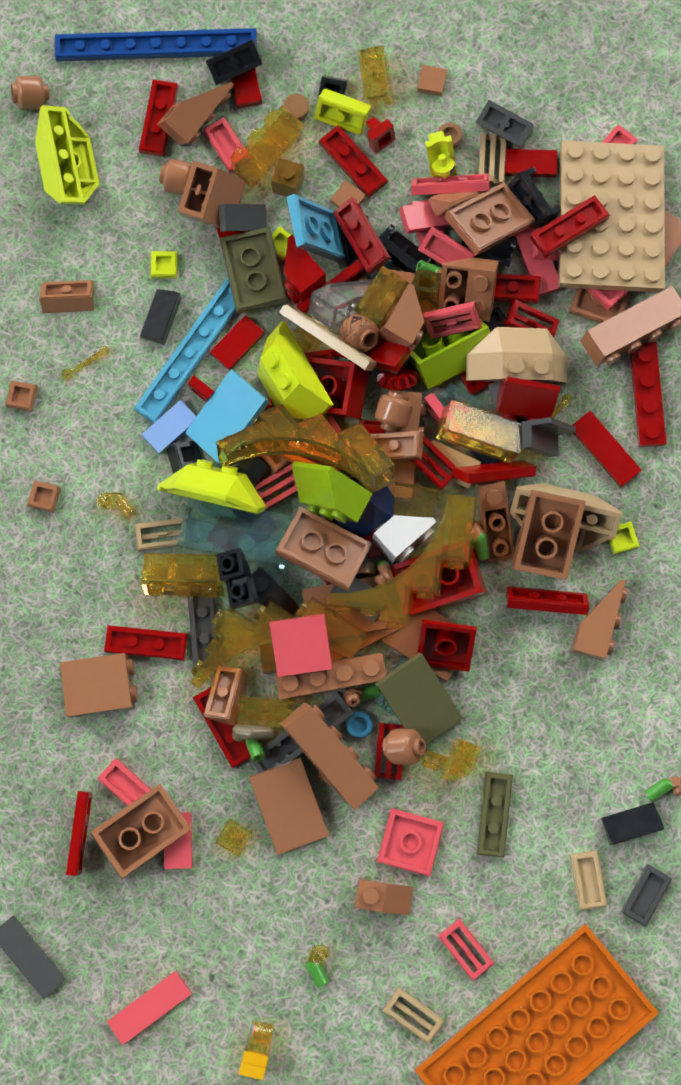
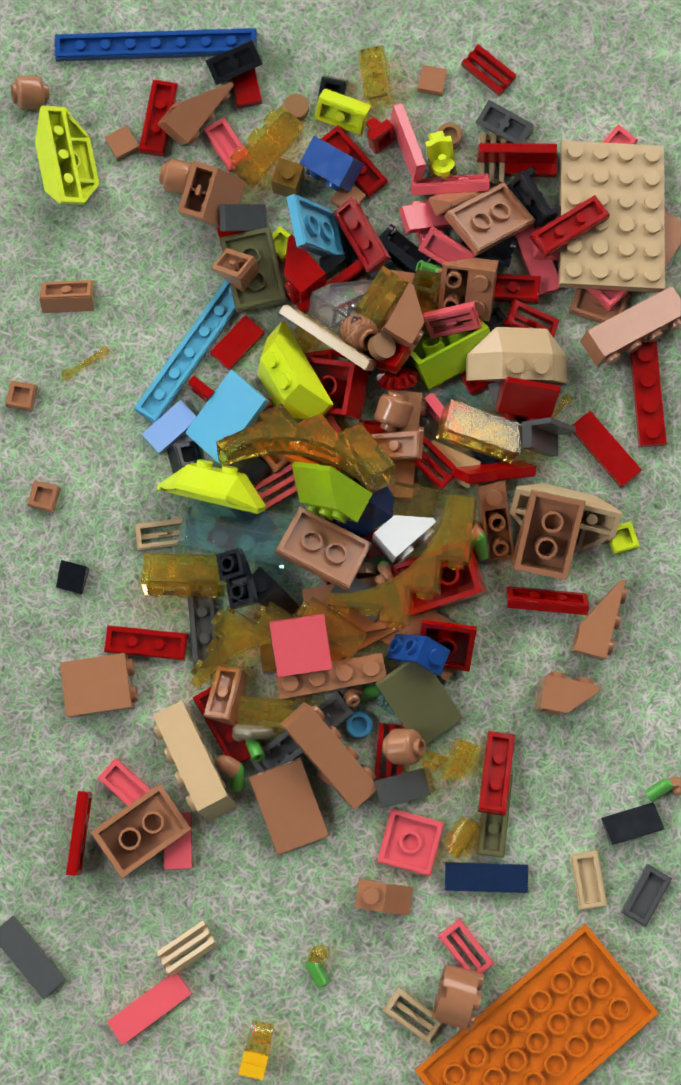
clear yellow arm [96,491,136,519] -> none
black slope [140,289,182,345] -> none
neon yellow tile [151,251,178,279] -> none
clear yellow tile [215,818,253,857] -> none
none -> black slope [56,560,90,595]
none -> nougat tile [104,125,139,162]
none -> tan wedge [153,700,237,822]
none -> tan tile [157,921,218,977]
none -> nougat slope [211,248,259,292]
none -> arm [215,755,245,792]
none -> blue brick [299,136,364,192]
none -> black slope [319,254,346,281]
none -> medium nougat tile [368,332,396,361]
none -> dark grey tile [375,768,431,808]
none -> blue bracket [386,634,451,675]
none -> coral tile [390,104,426,182]
none -> nougat brick [432,964,484,1031]
none -> clear yellow brick [443,816,480,859]
none -> dark blue tile [444,862,528,893]
none -> red tile [461,44,516,97]
none -> red tile [477,143,557,163]
none -> red tile [478,731,515,816]
none -> nougat slope [534,671,601,716]

